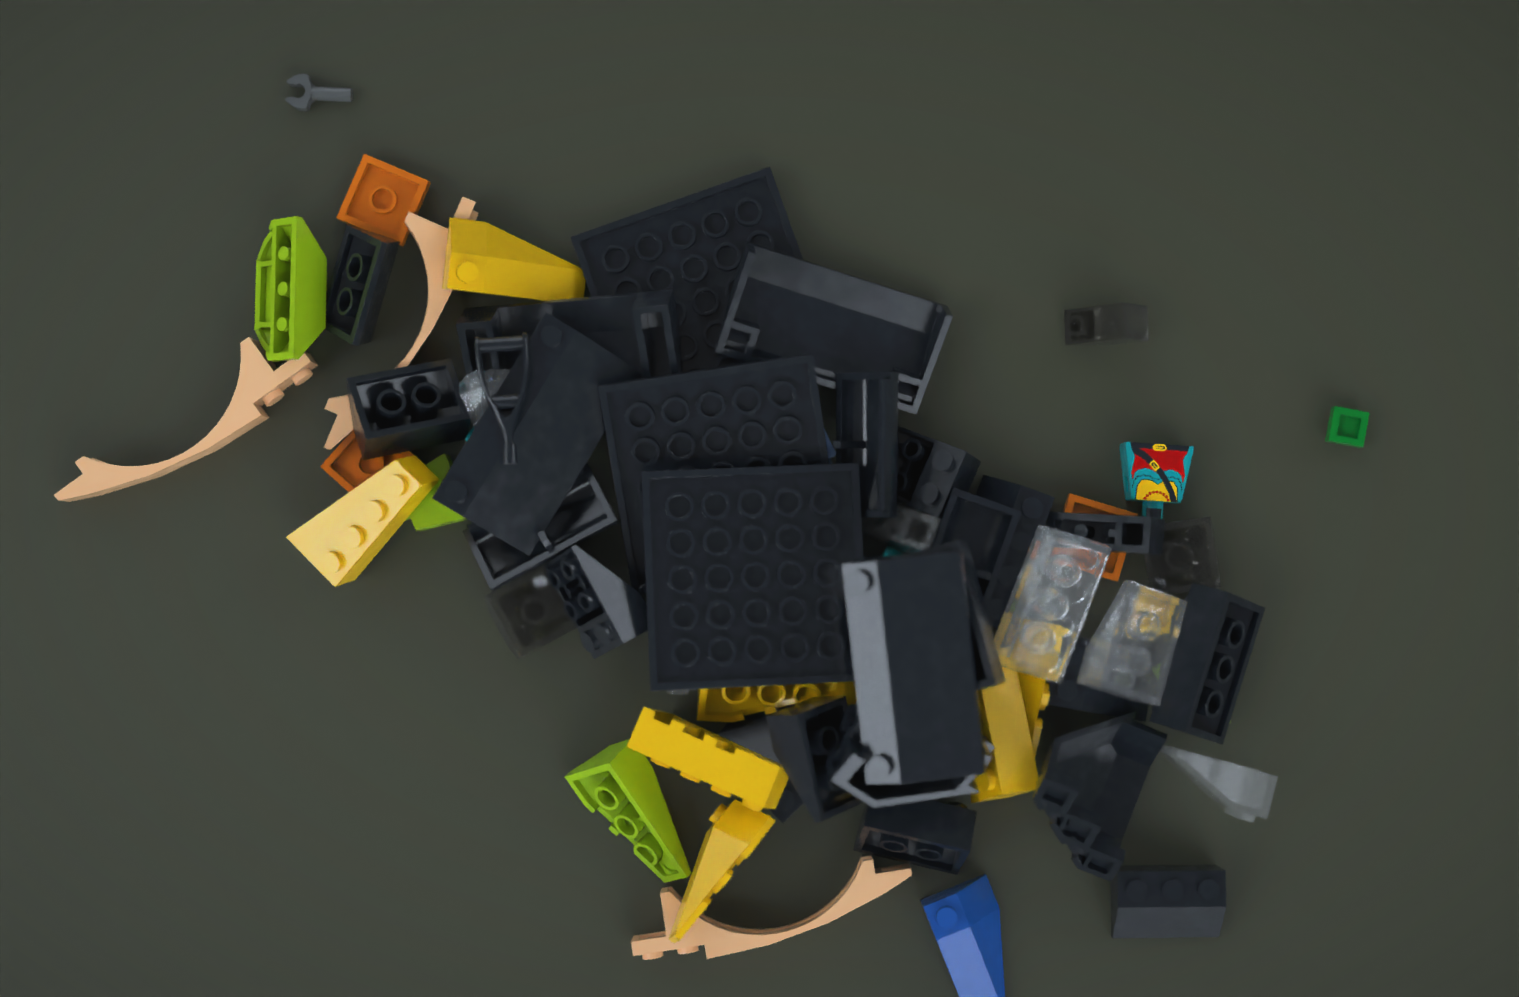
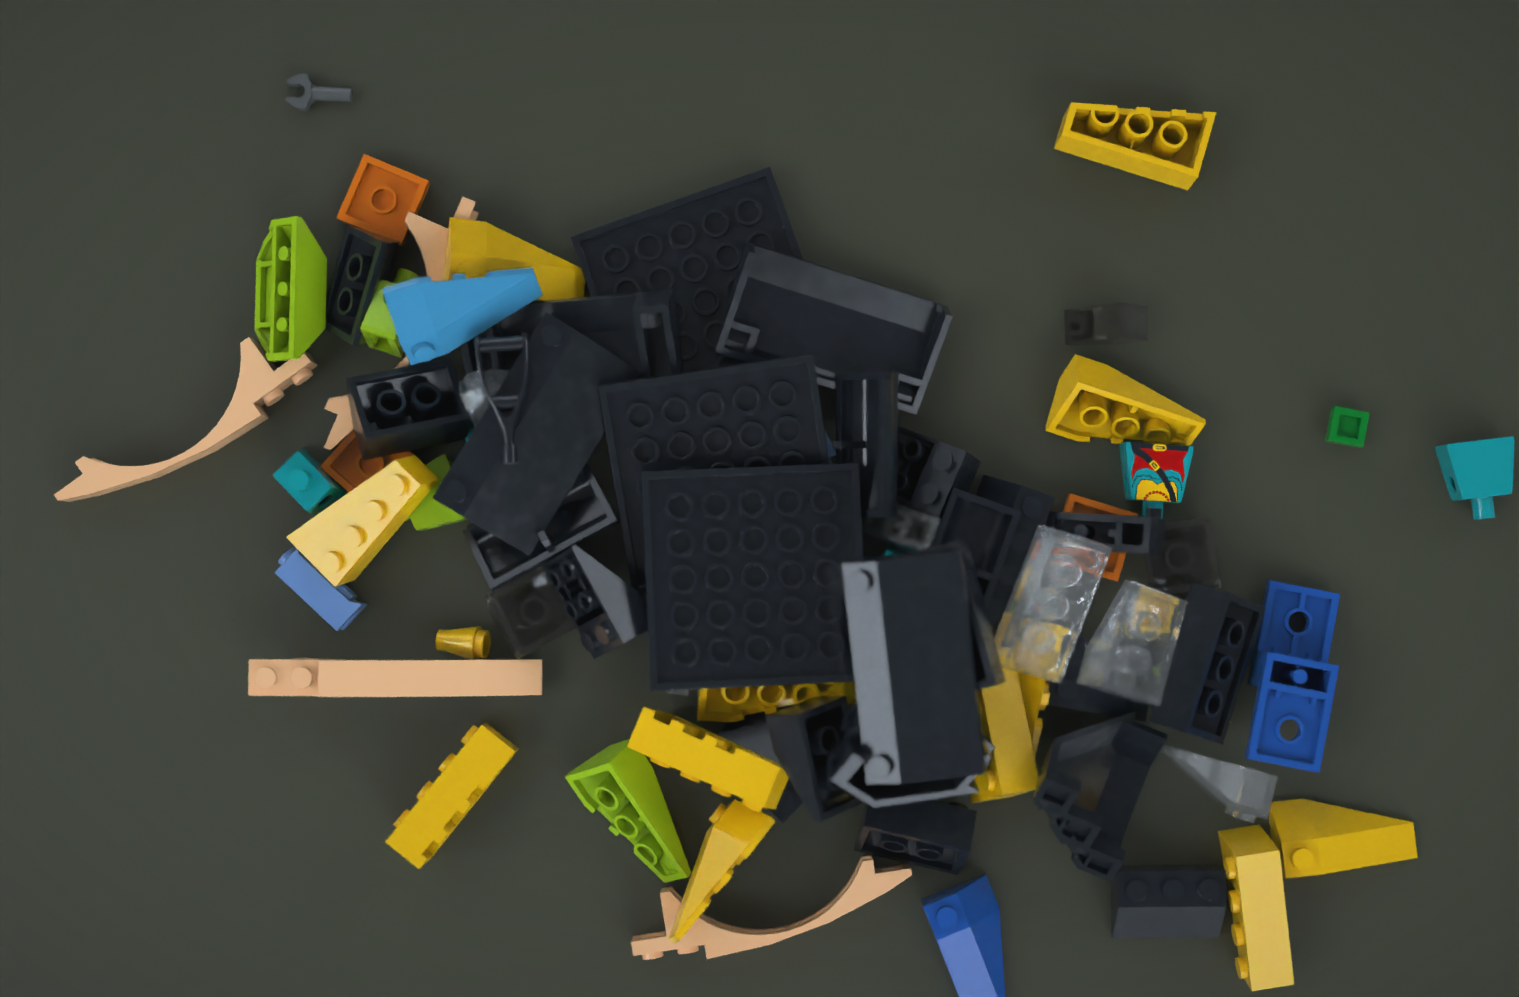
none -> light nougat slope [248,658,543,697]
none -> teal torso [273,447,348,516]
none -> medium blue window [274,547,368,631]
none -> lime torso [360,268,418,358]
none -> dark azure wedge [382,268,543,365]
none -> yellow wedge [385,722,519,869]
none -> yellow cone [435,626,491,659]
none -> yellow wedge [1045,354,1206,446]
none -> yellow wedge [1054,102,1216,190]
none -> yellow wedge [1218,824,1294,991]
none -> blue bracket [1245,580,1340,773]
none -> yellow wedge [1267,798,1418,878]
none -> teal torso [1435,436,1515,520]

